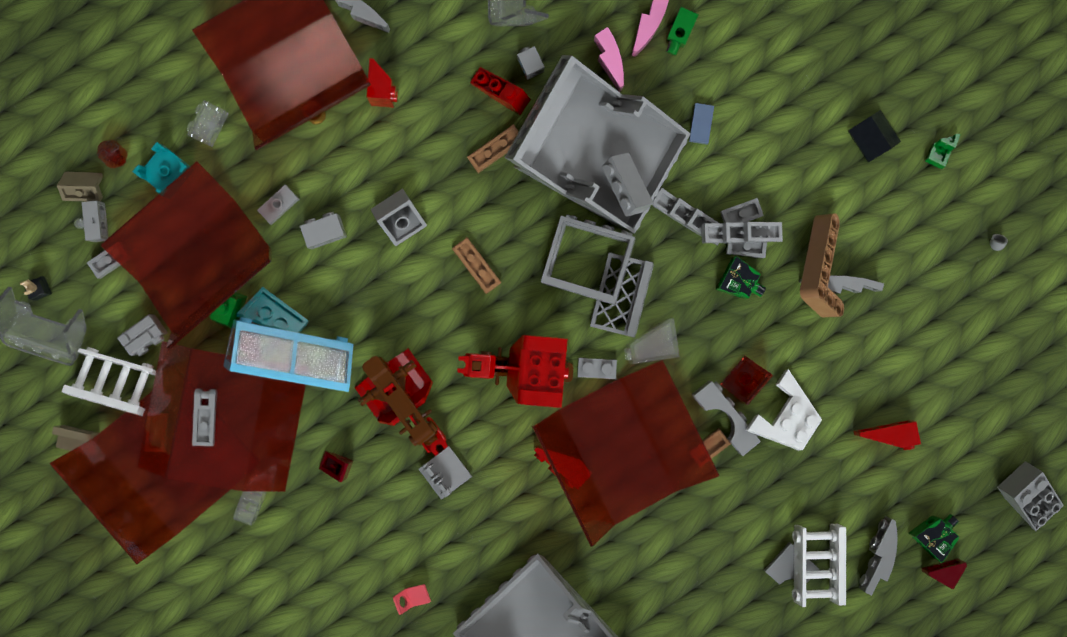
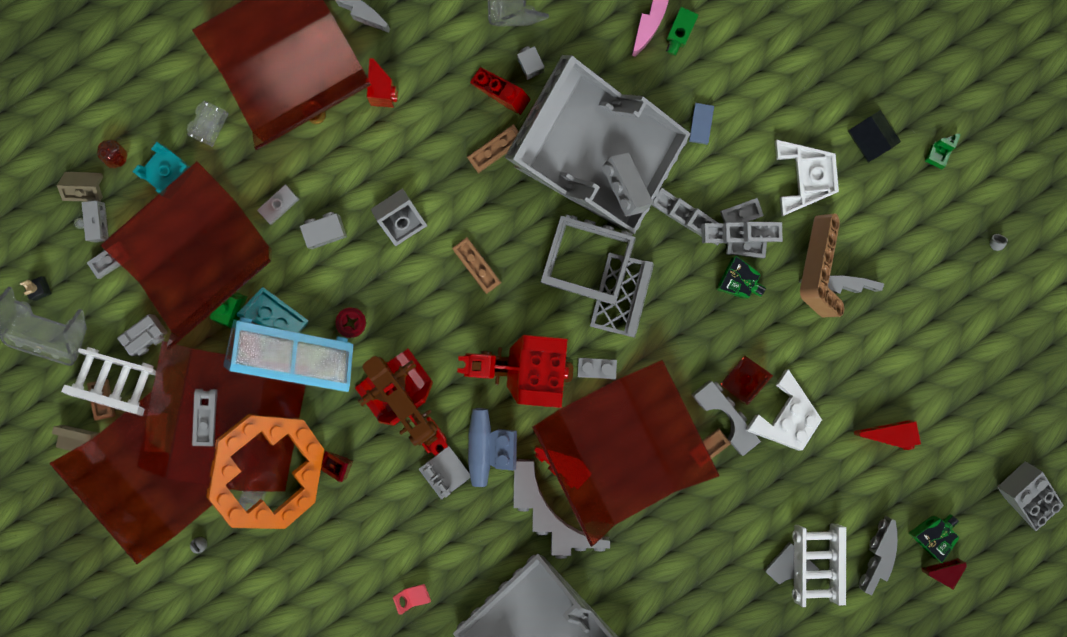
bright pink slope [594,27,624,92] -> none
clear slope [624,318,680,364] -> none
none -> medium nougat tile [87,379,116,421]
none -> light grey hinge [190,537,207,553]
none -> orange plate [206,414,324,529]
none -> dark red gear [335,307,367,338]
none -> sand blue plate [468,408,517,487]
none -> light grey arch [514,459,610,559]
none -> white wing [775,140,839,216]

